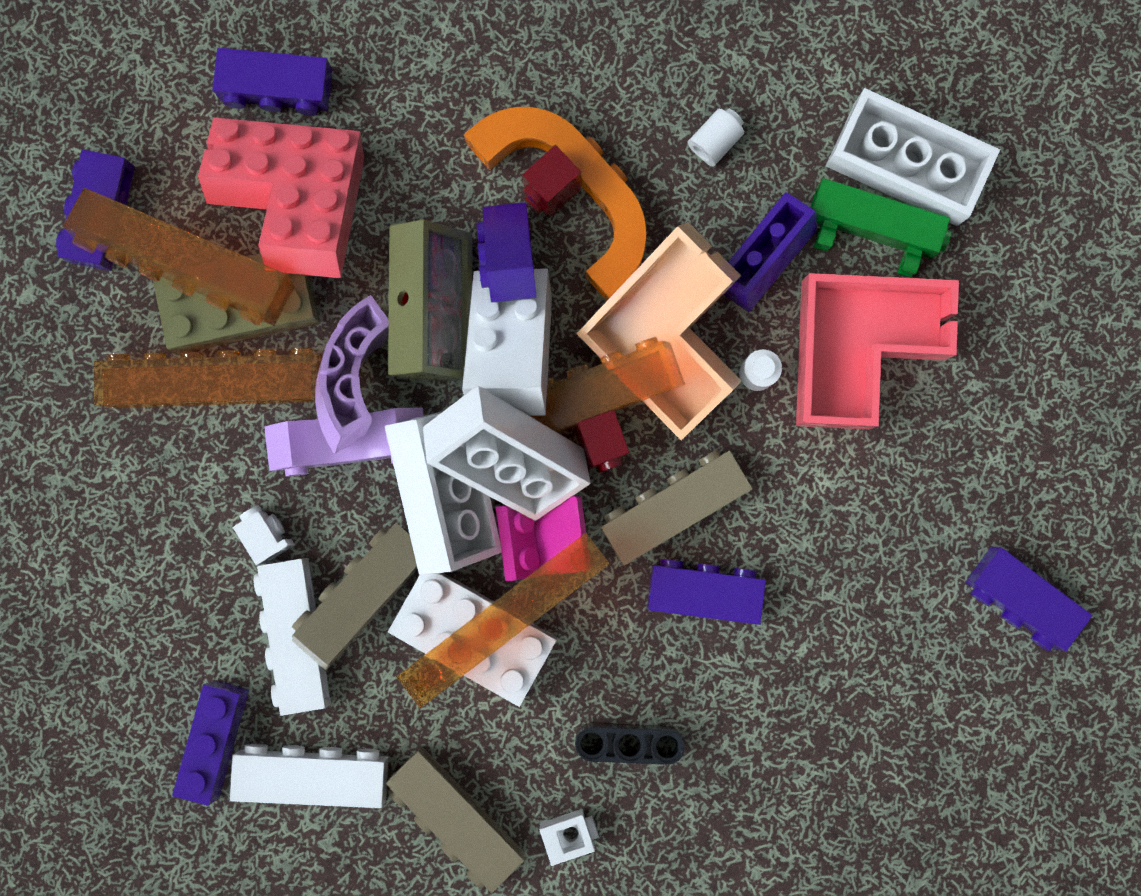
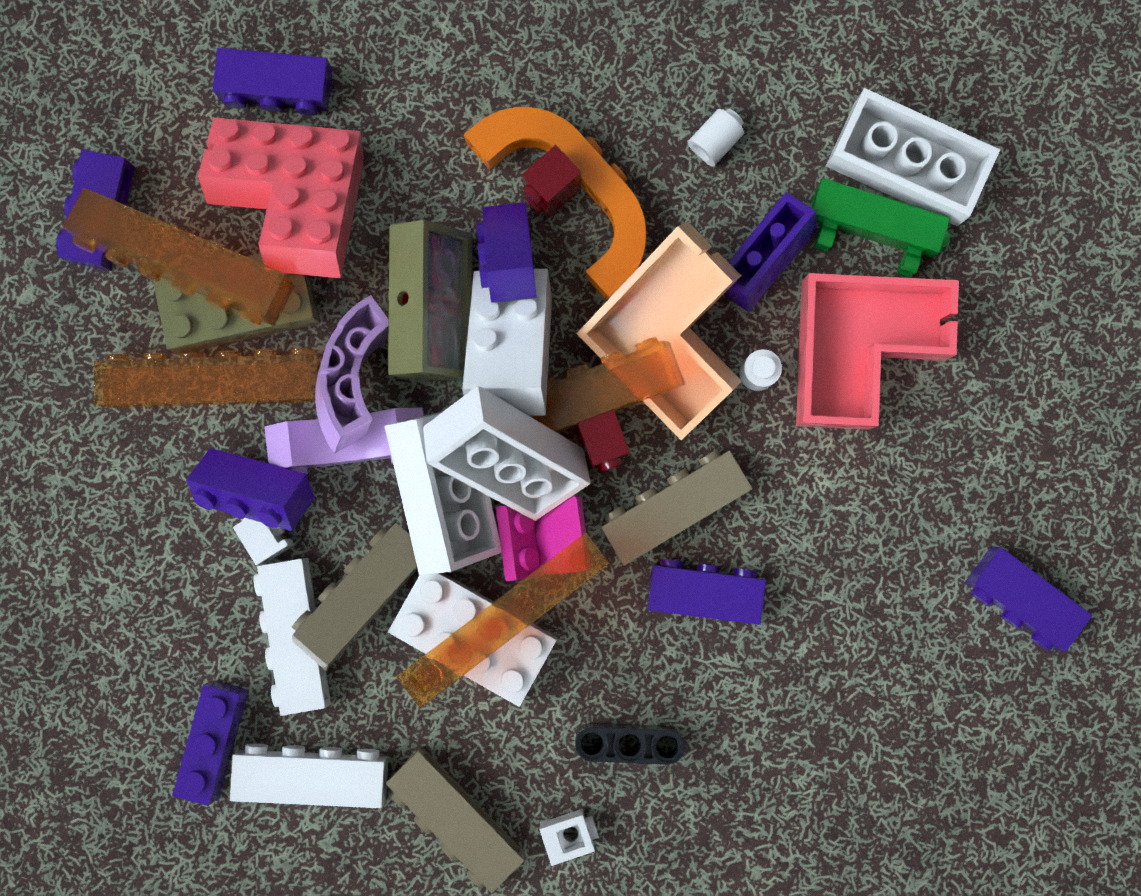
none -> dark purple brick [186,448,315,531]

